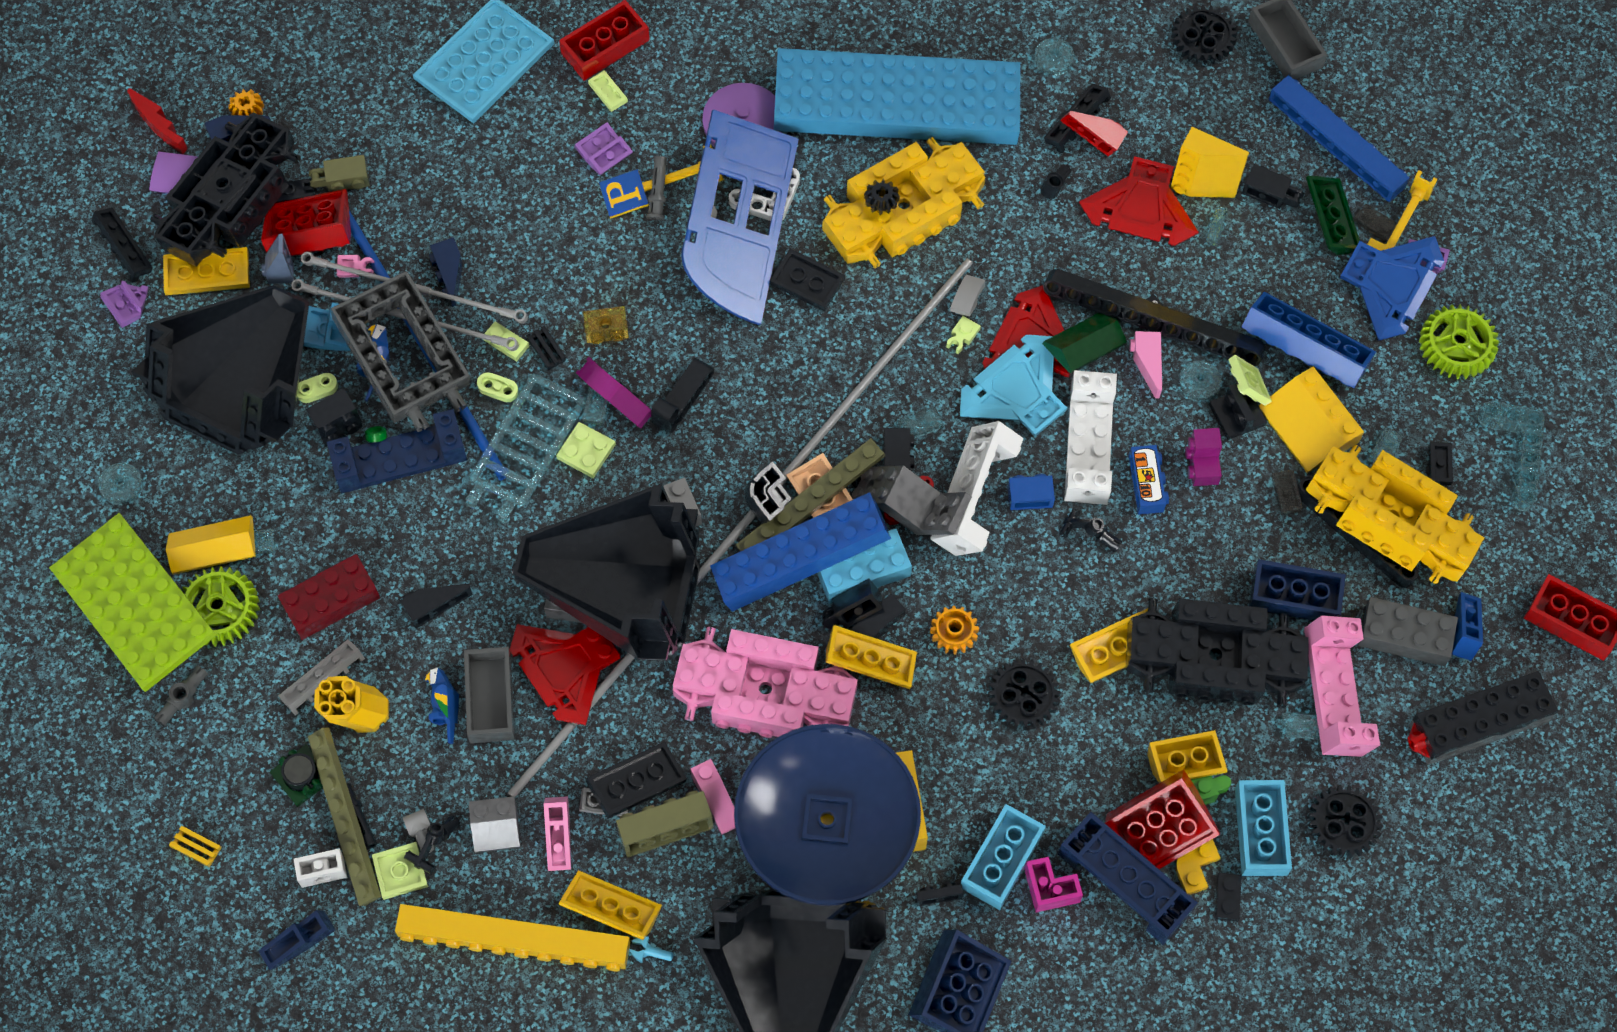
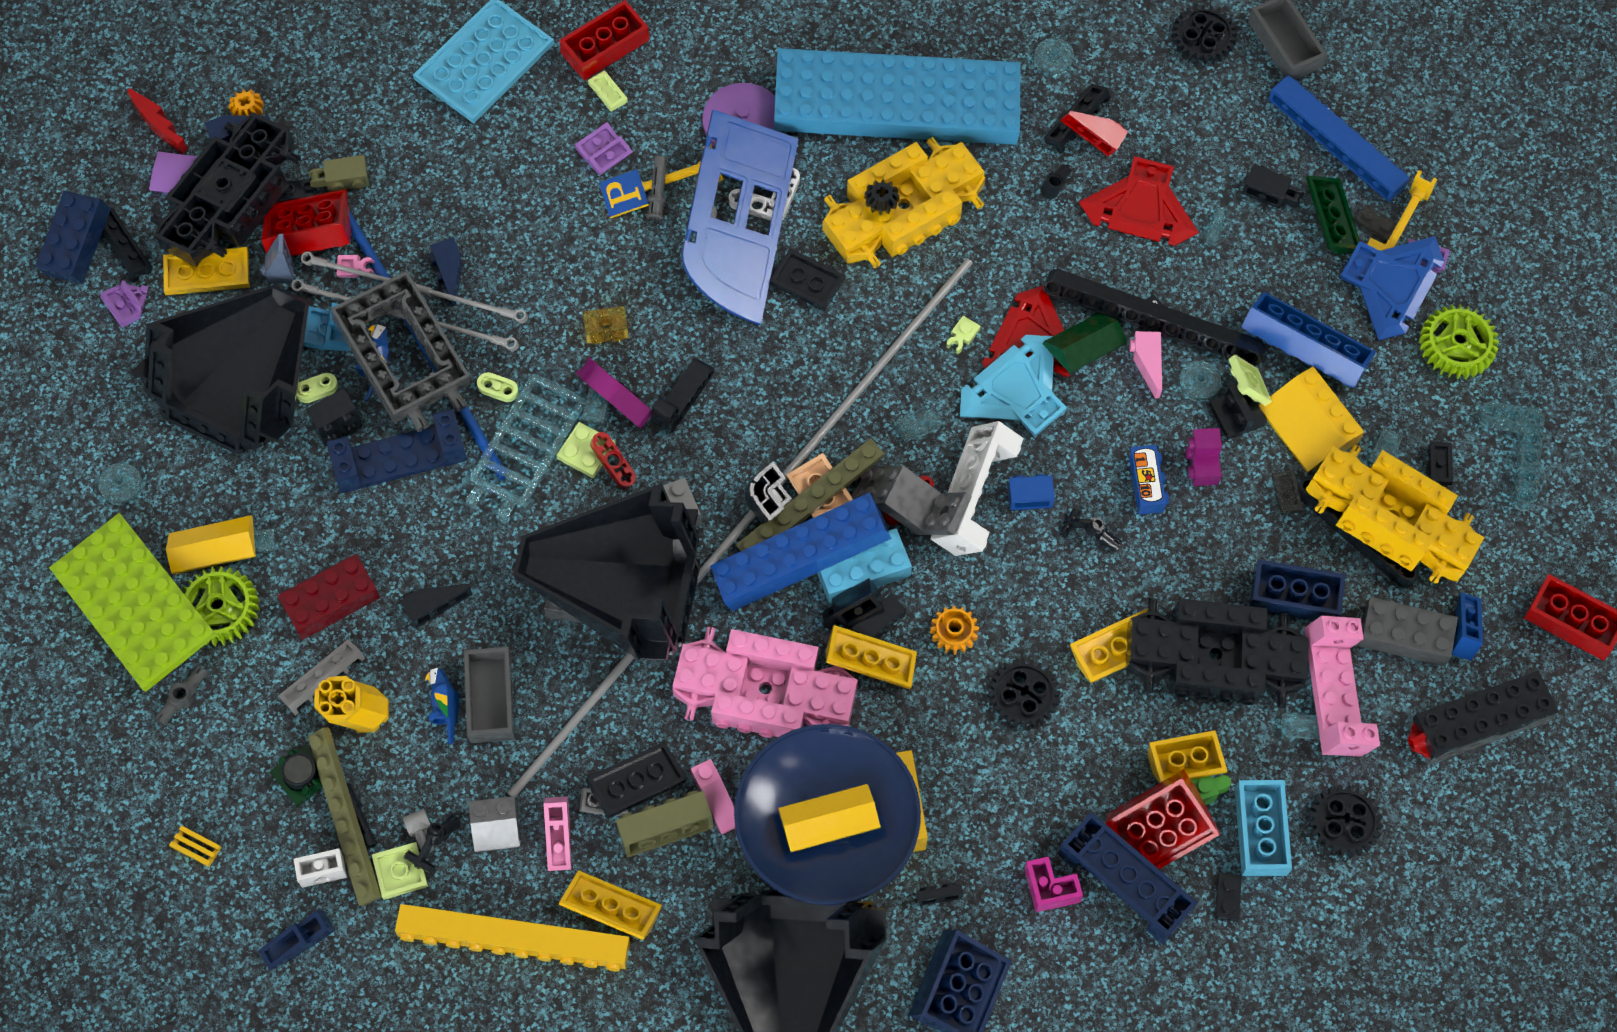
green tile [365,426,387,442] -> none
yellowish green plate [483,321,529,362] -> none
red plate [510,624,621,725] -> none
black tile [526,325,566,371] -> none
medium azure bar [629,936,673,963] -> none
black brick [884,428,915,470] -> none
light grey slope [950,275,985,317] -> none
medium azure brick [961,804,1046,910] -> none
white plate [1064,370,1117,505] -> none
yellow slope [1170,127,1249,198] -> none
yellow plate [1176,839,1221,895] -> none
none -> dark blue brick [35,190,111,284]
none -> red beam [590,432,636,489]
none -> yellow slope [778,784,881,852]

